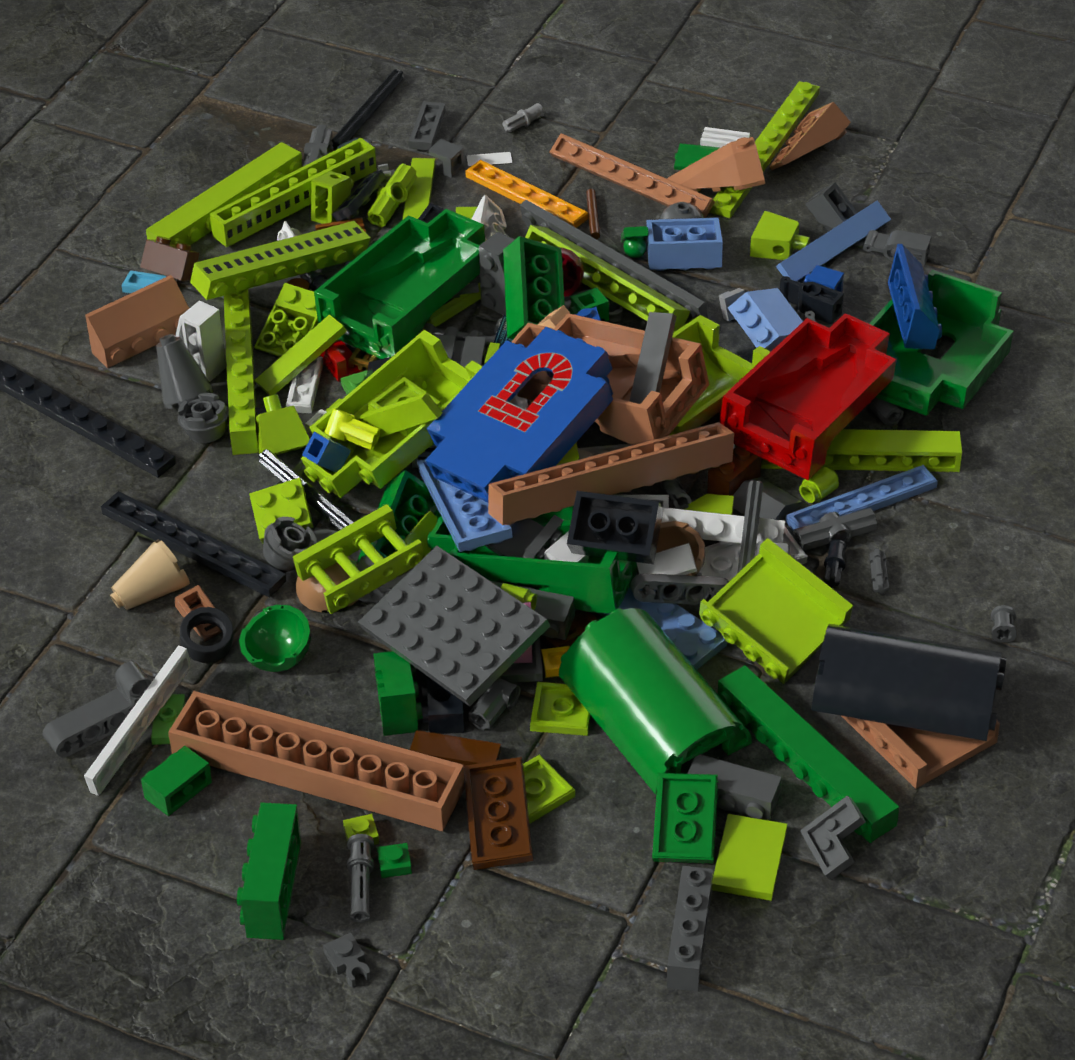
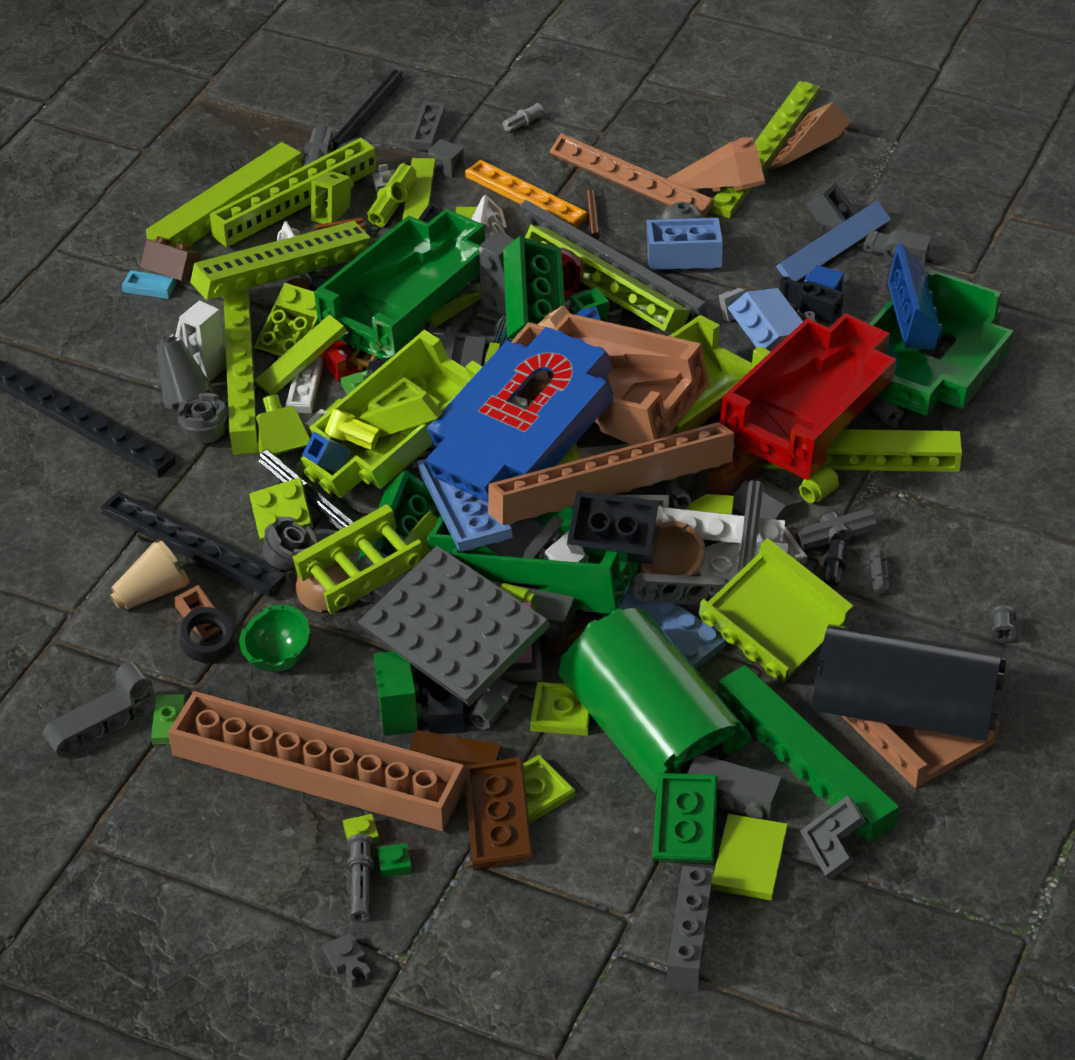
white tile [84,645,192,796] -> none
nougat slope [85,275,189,368] -> none
green brick [141,746,212,816] -> none
green brick [237,802,302,940] -> none
black plate [332,170,386,221] -> none
white sticker [467,152,512,166] -> none
yellow plate [541,646,570,678] -> none
green tile [621,226,648,259] -> none
dark grey tile [629,312,677,404] -> none
white tile [637,543,697,587] -> none
green piece [674,143,720,170] -> none
white tile [700,127,750,148] -> none
lime torso [750,211,810,260] -> none
medium blue tile [785,465,938,531] -> none

